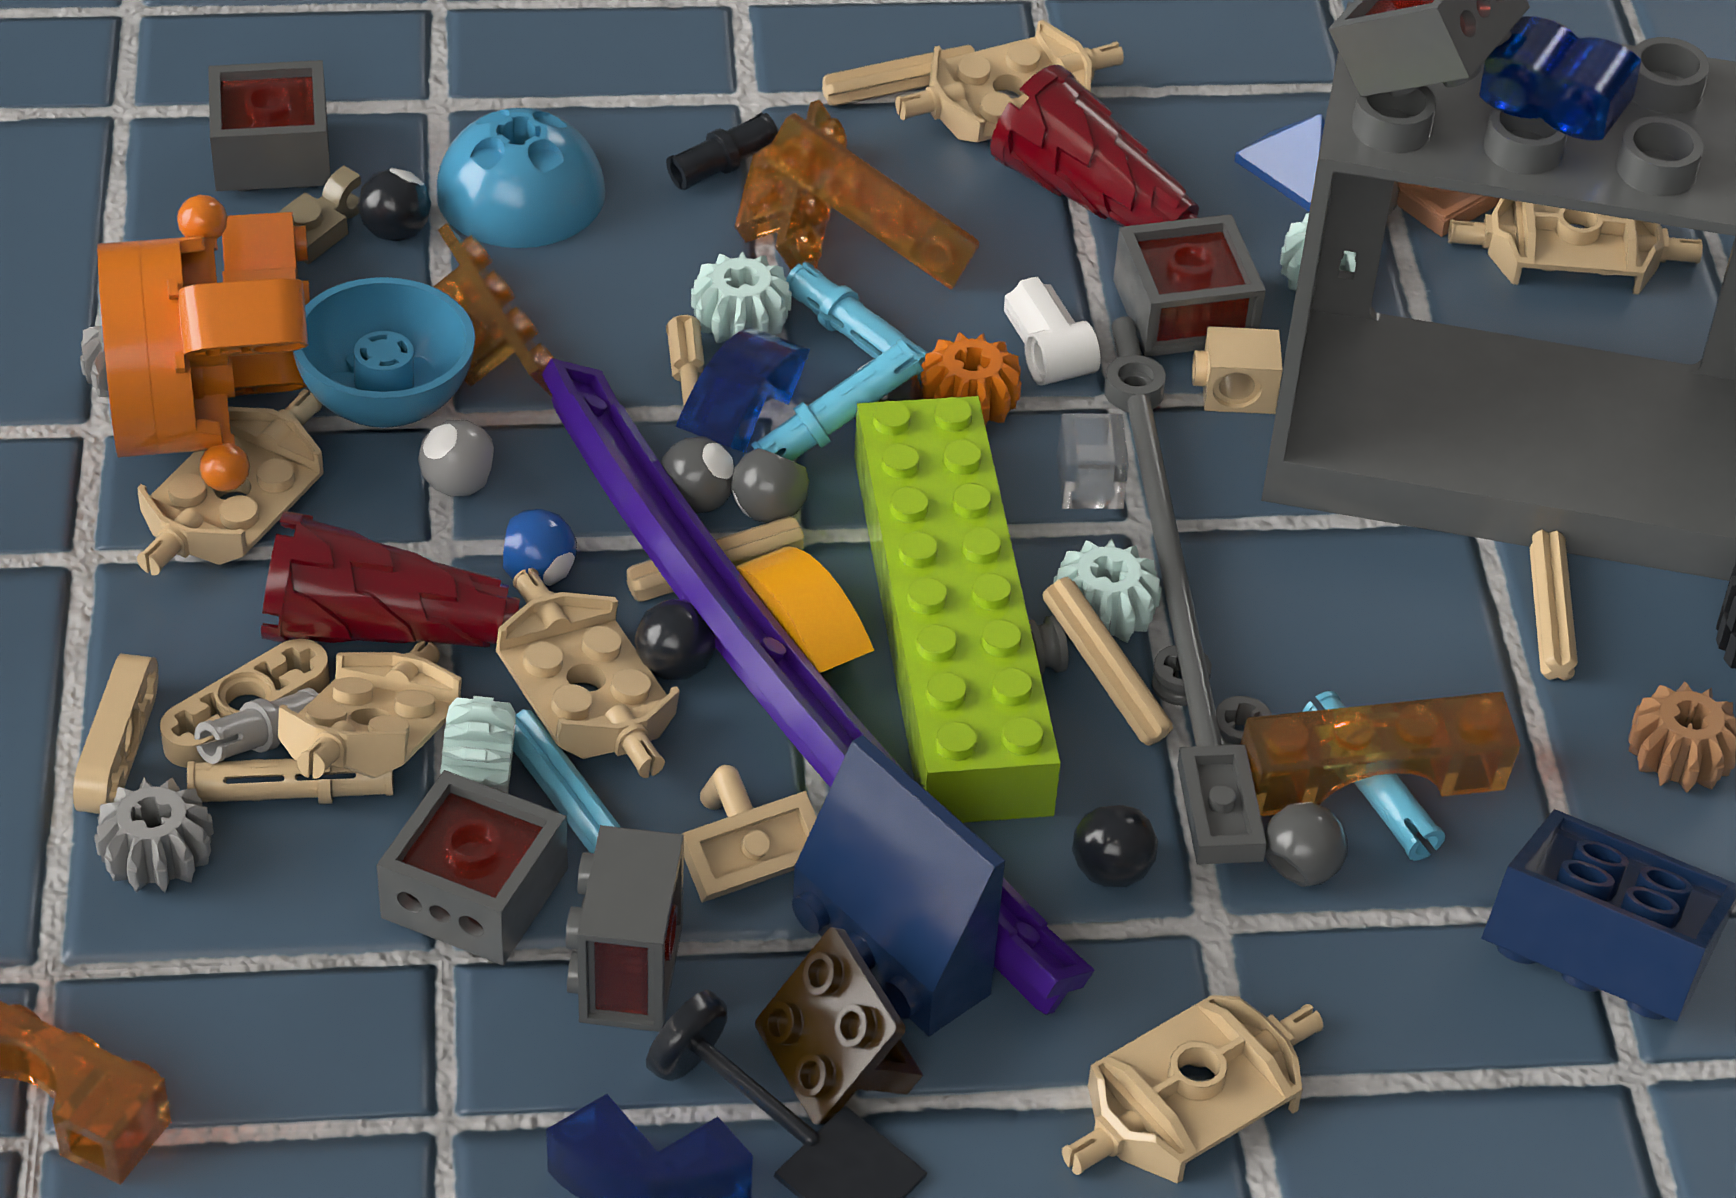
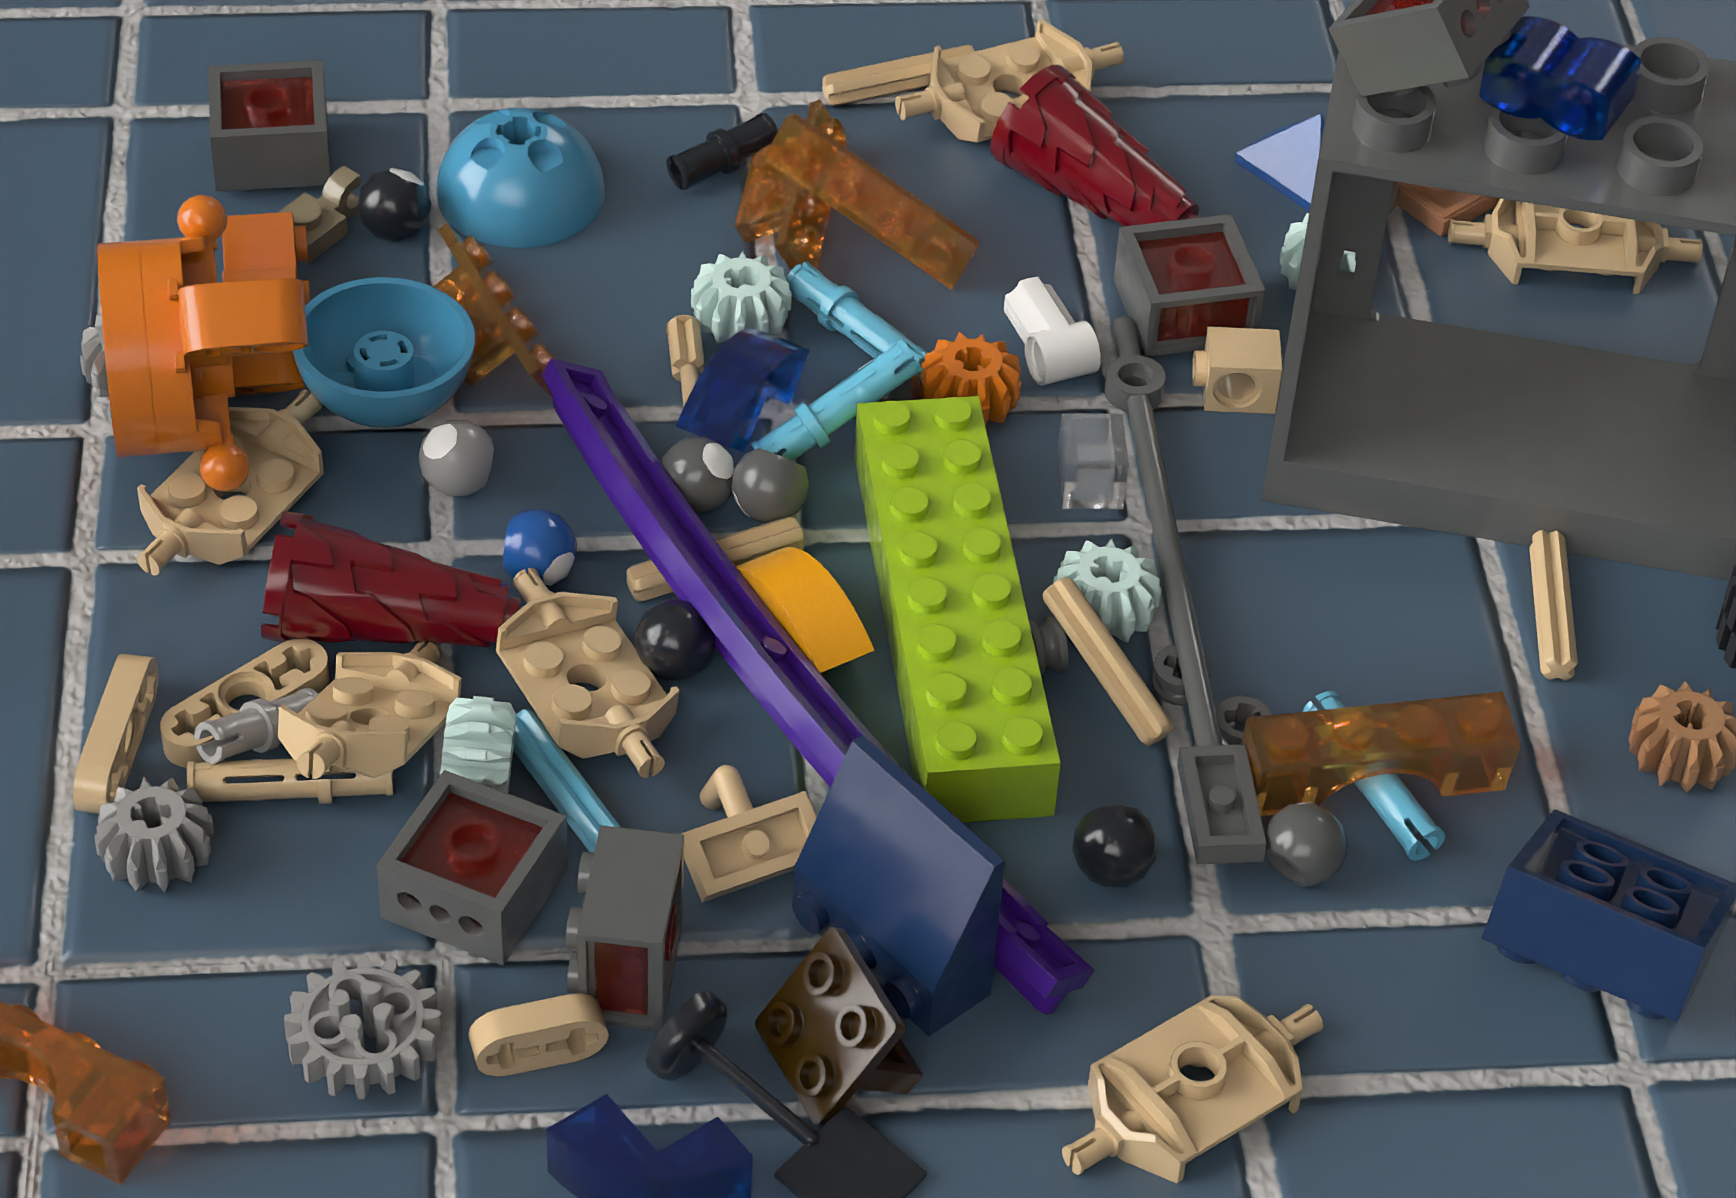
none -> light grey gear [284,955,442,1099]
none -> tan beam [468,993,609,1077]

